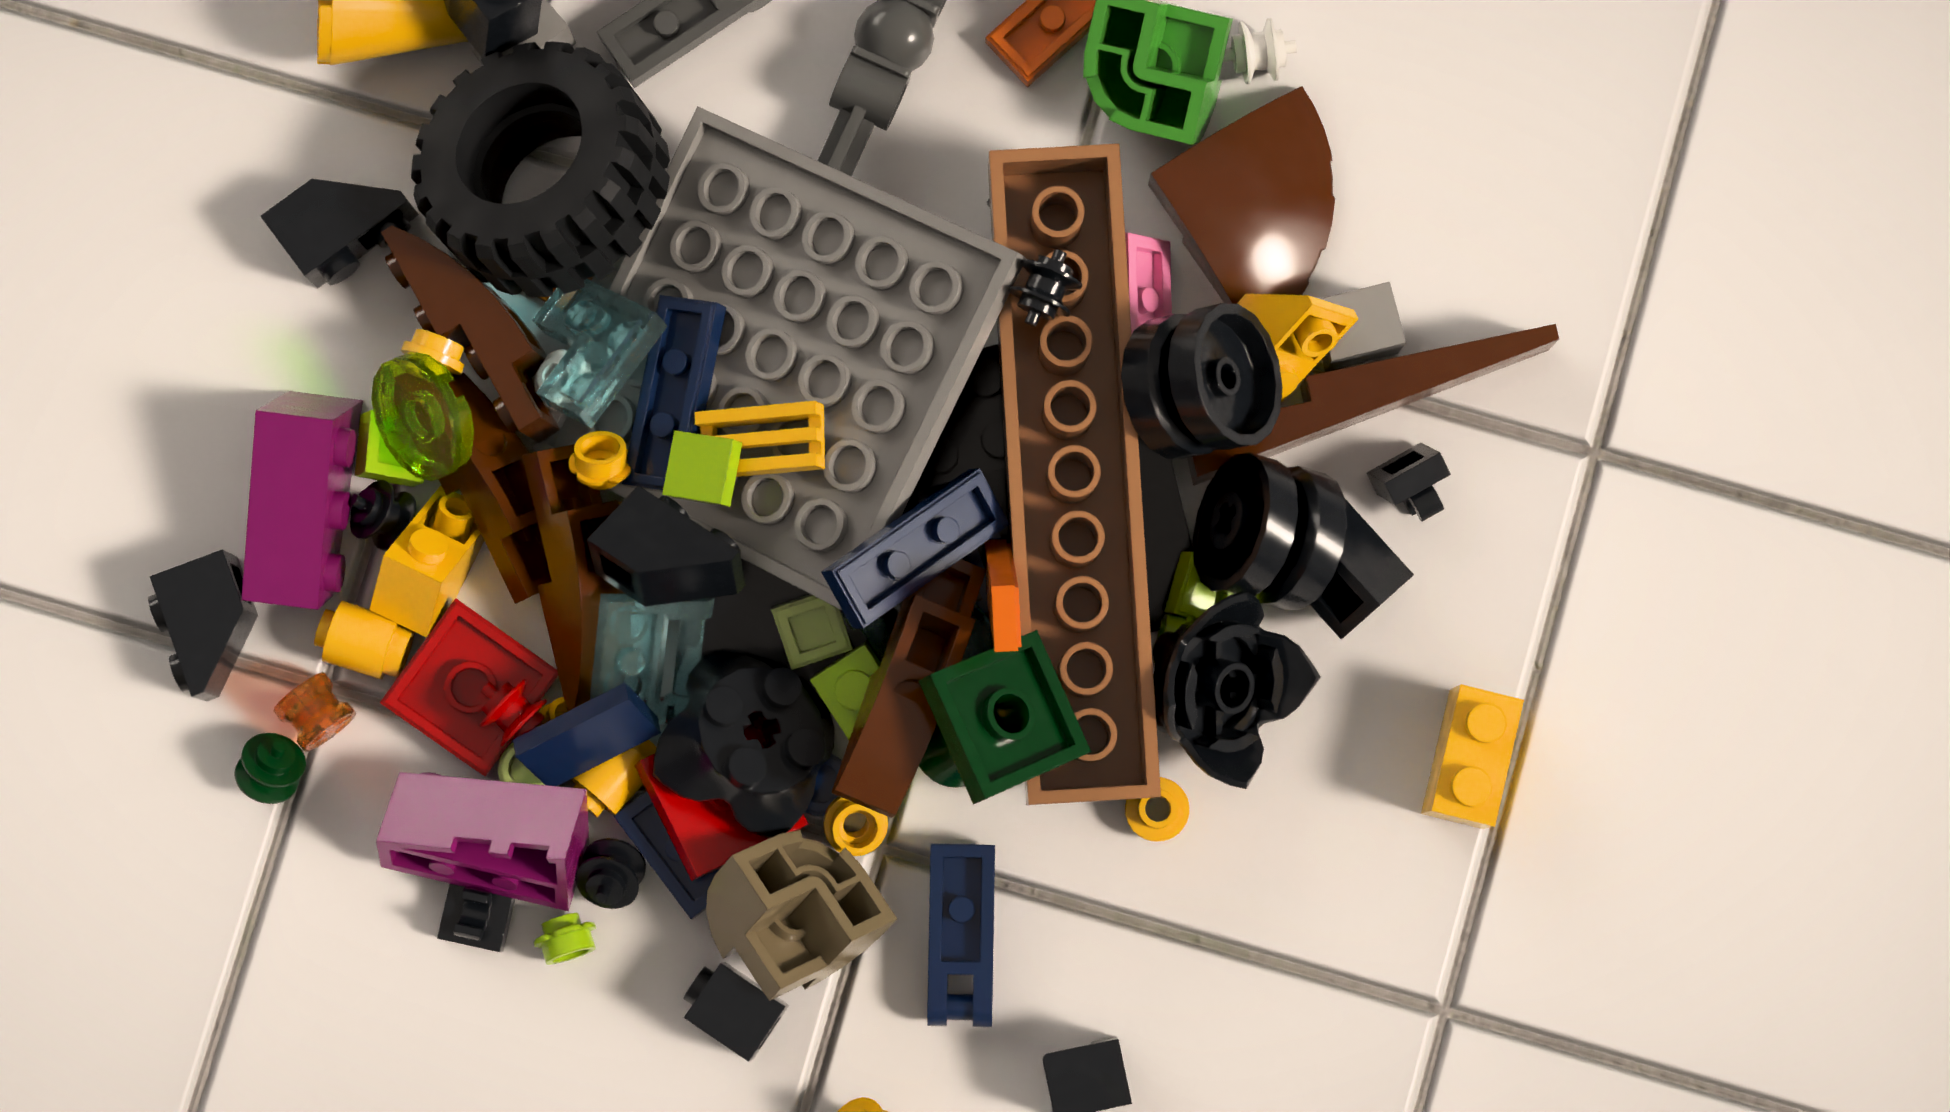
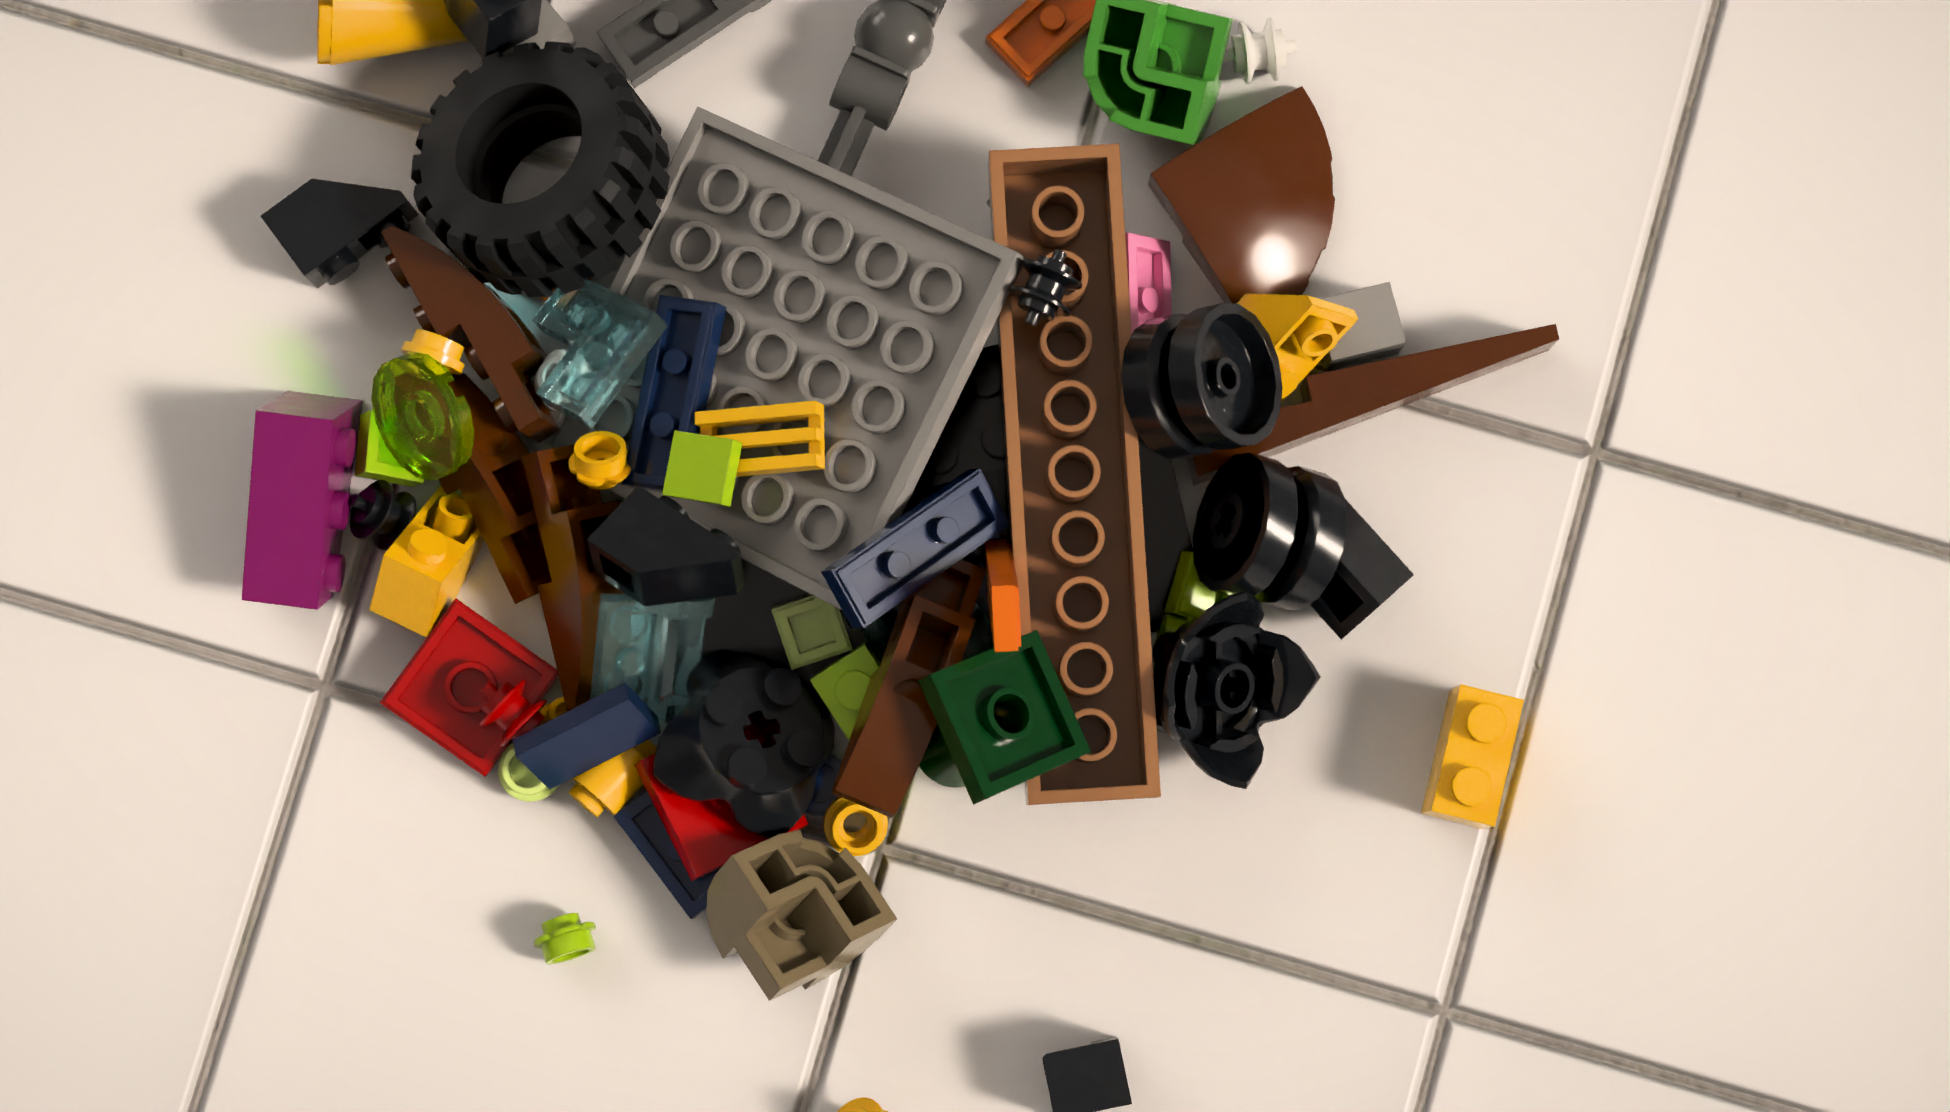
black slope [148,549,258,701] -> none
dark green wheel [234,733,306,804] -> none
clear orange wheel [273,672,357,752] -> none
yellow brick [314,601,415,680] -> none
wedge [376,772,589,911] -> none
black tile [437,884,515,952] -> none
black wheel [575,838,646,909] -> none
black brick [683,962,789,1062] -> none
dark blue plate [927,844,995,1027] -> none
yellow plate [1125,777,1190,842] -> none
black tile [1366,443,1451,522] -> none

